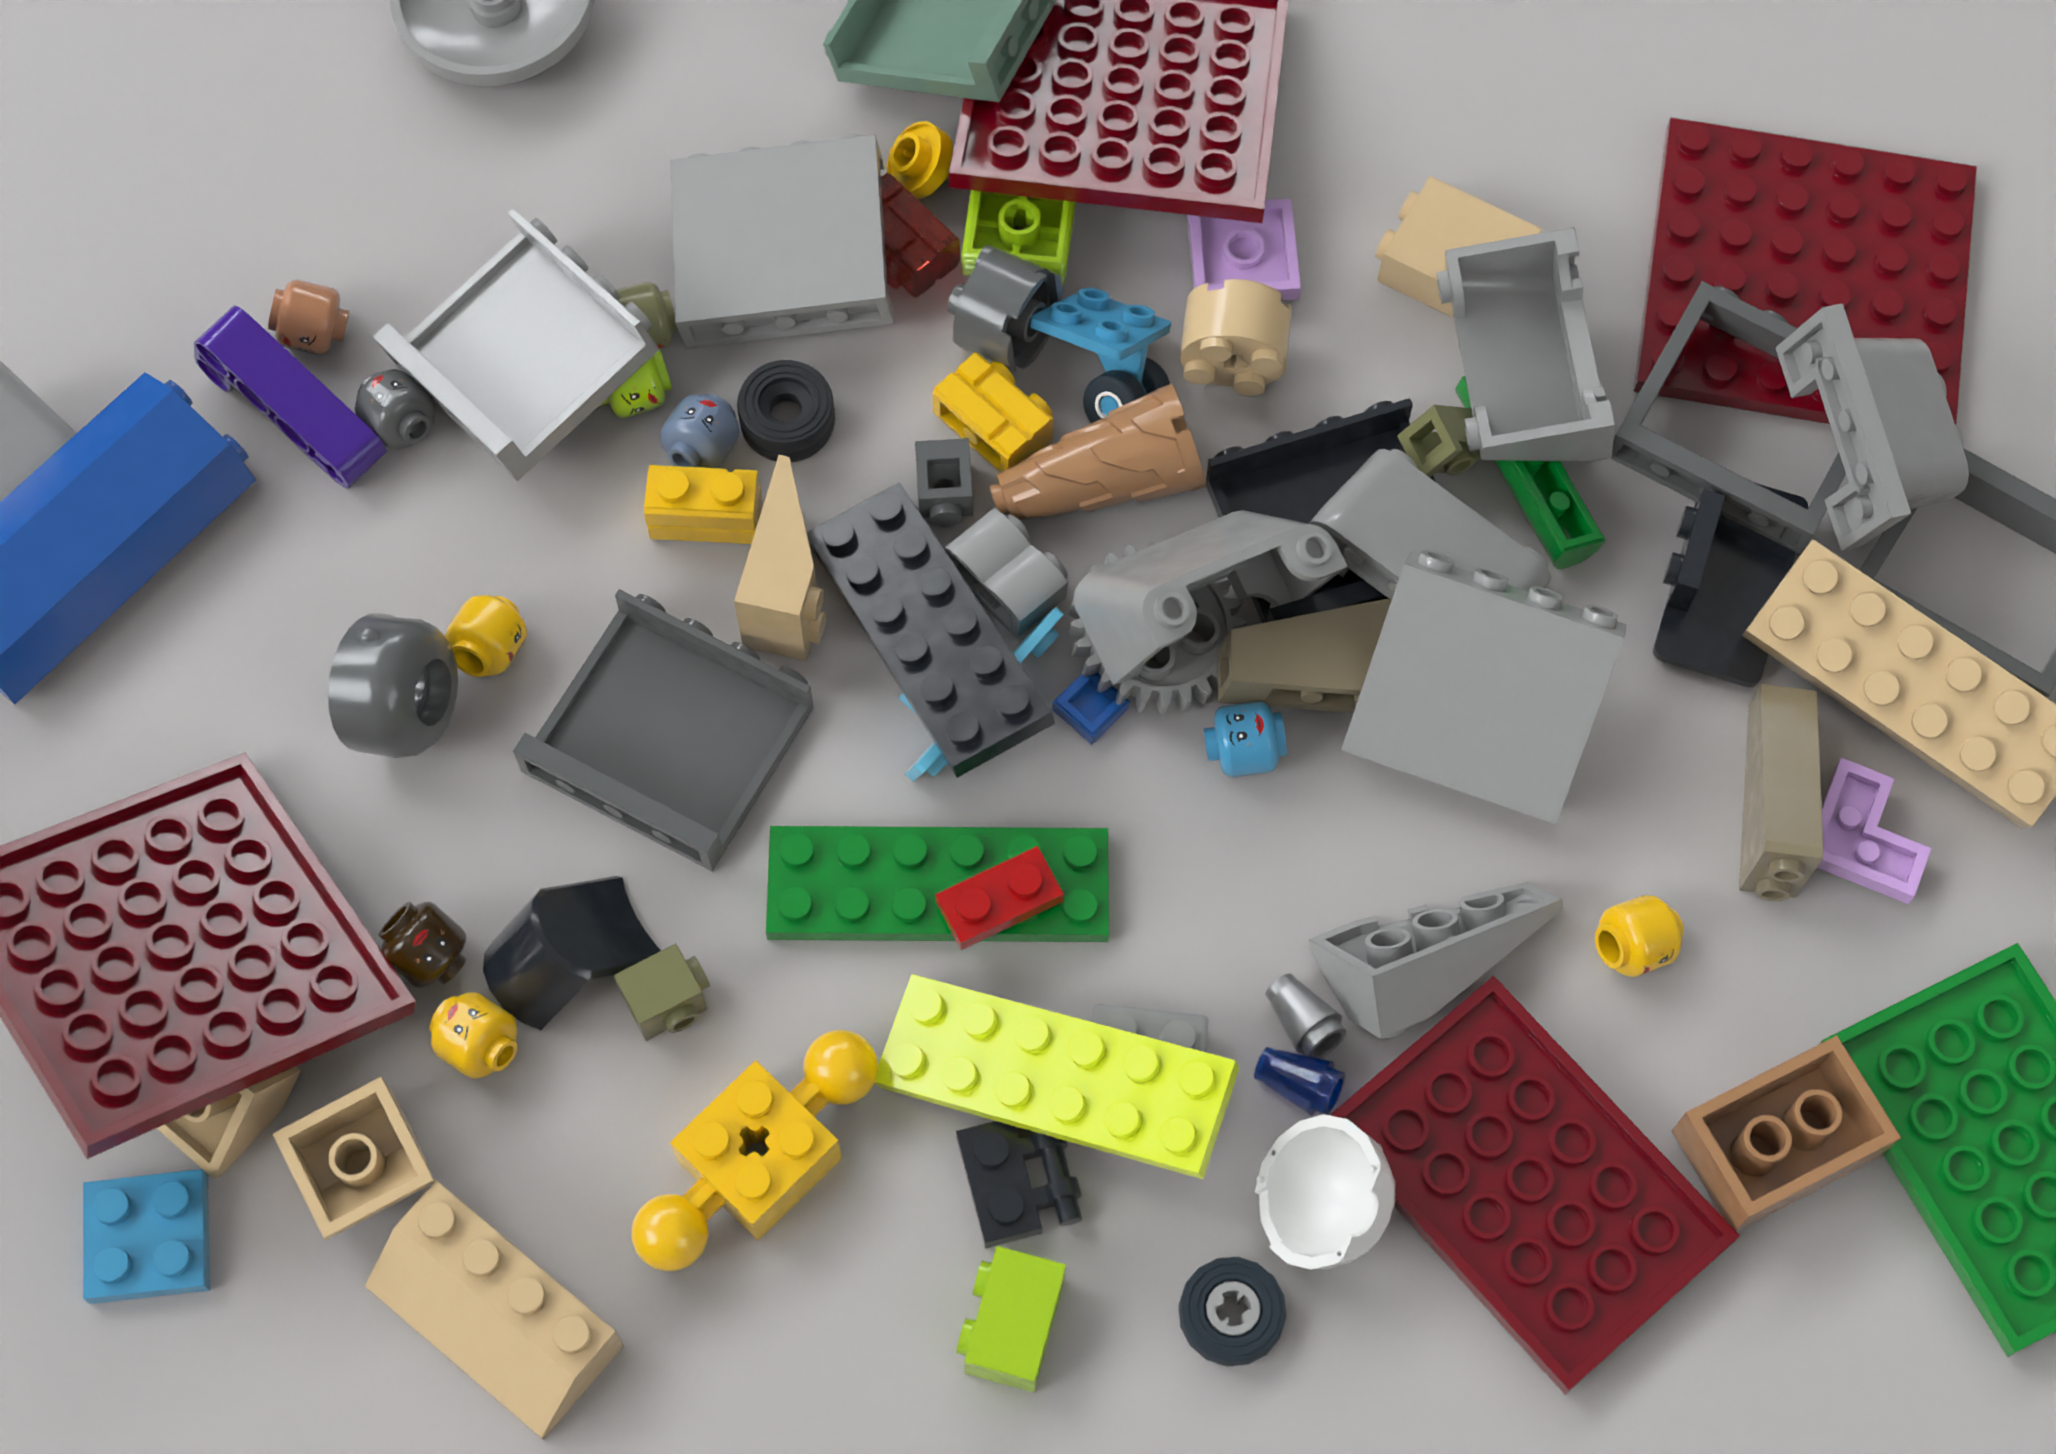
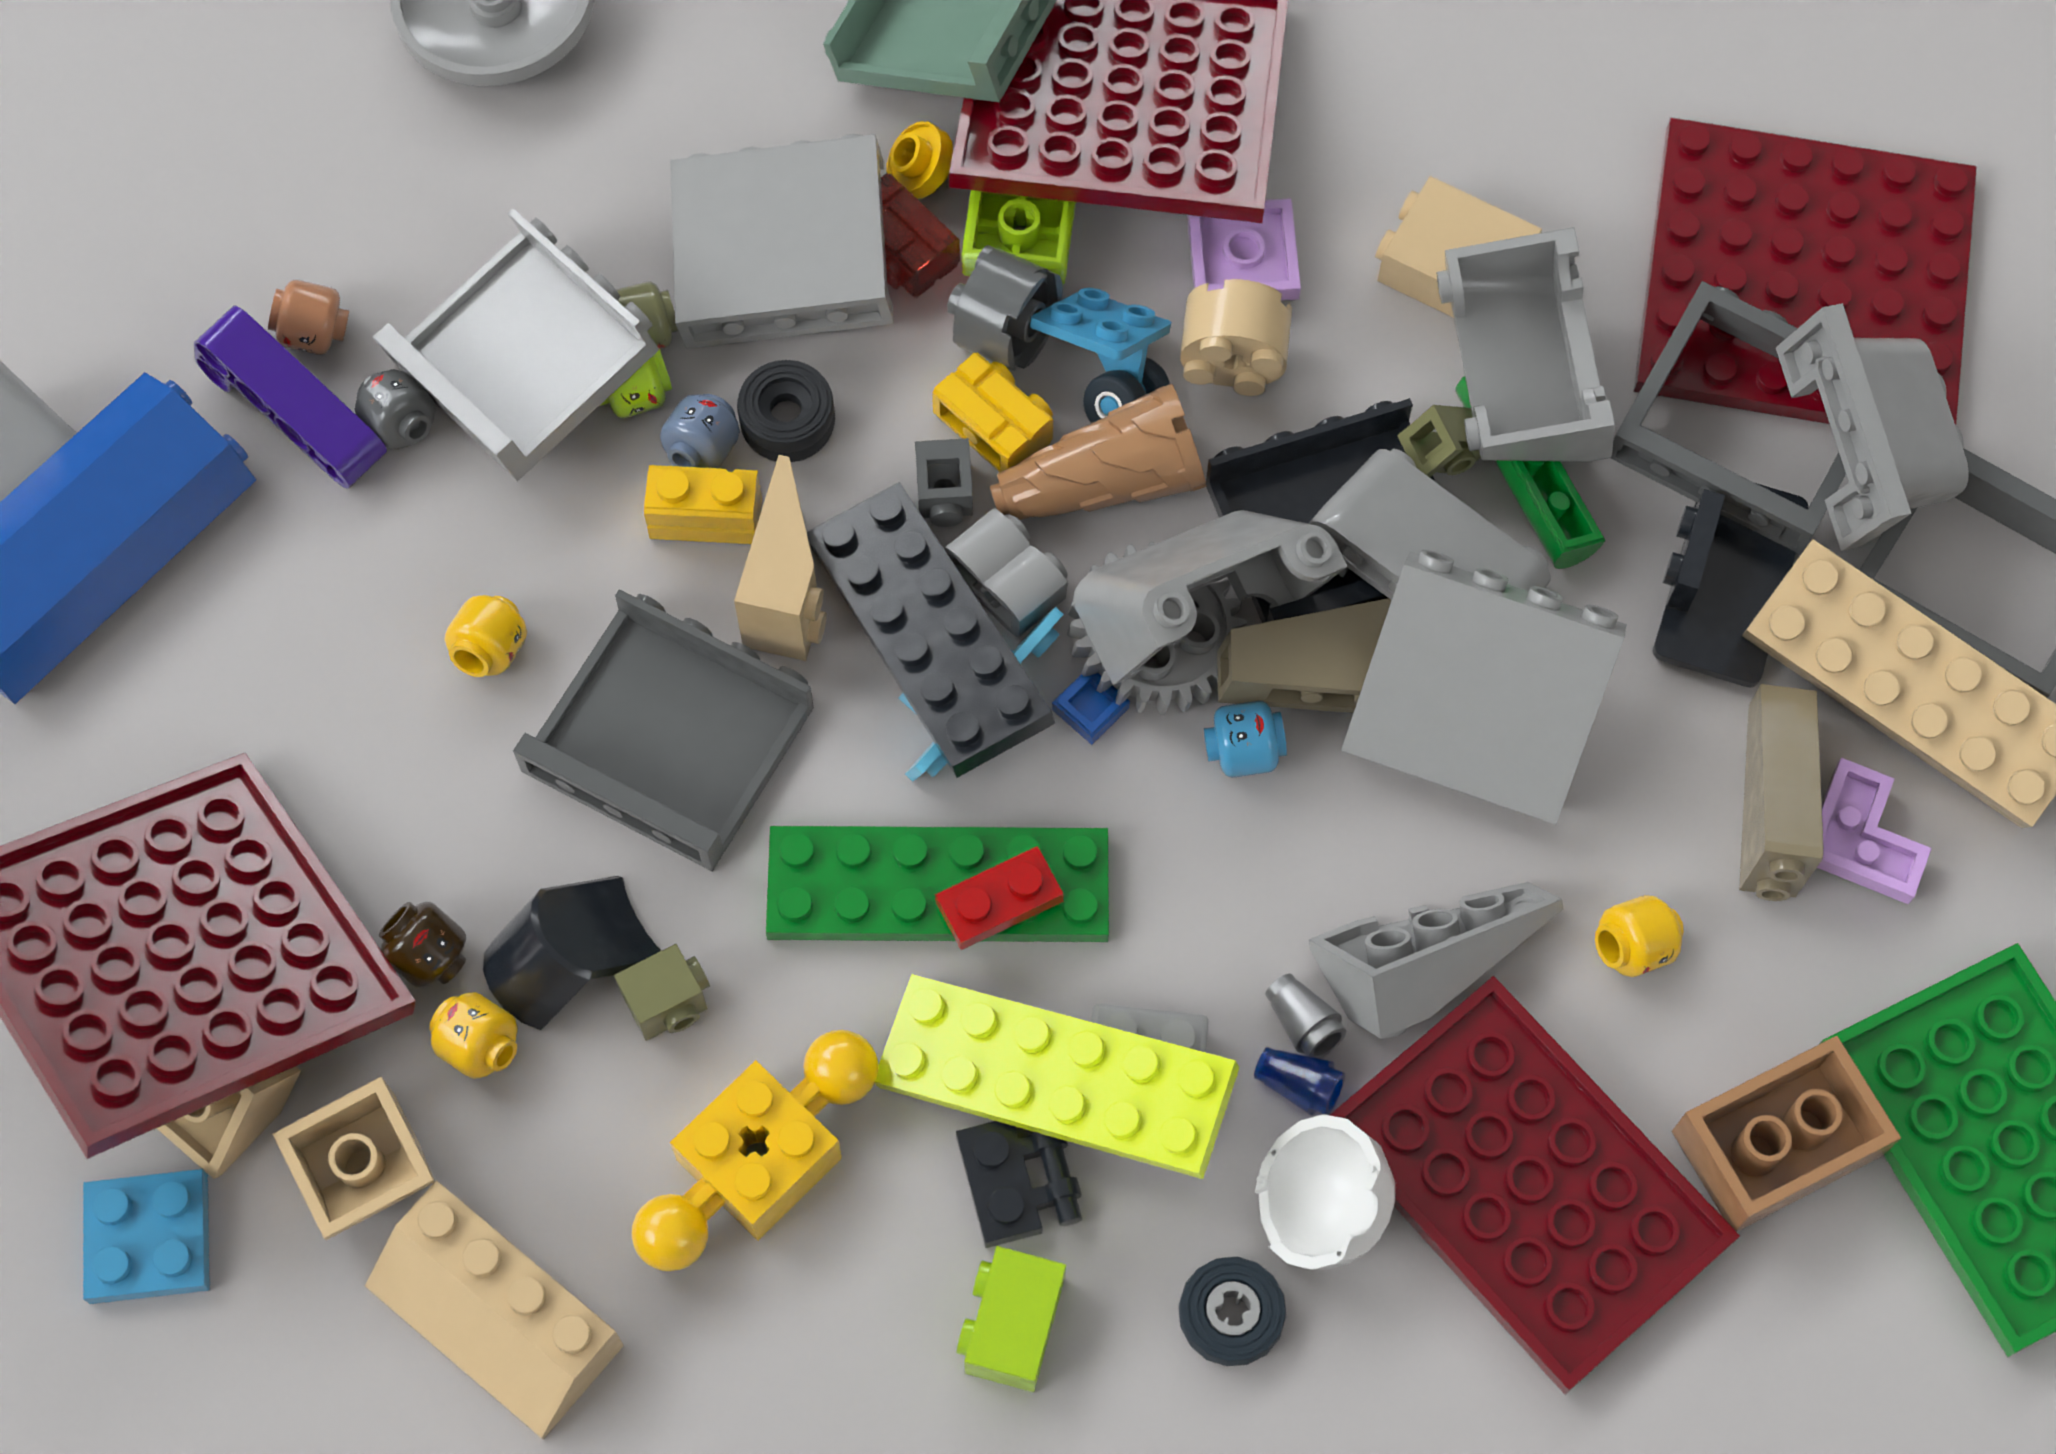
dark grey piece [328,613,458,758] -> none

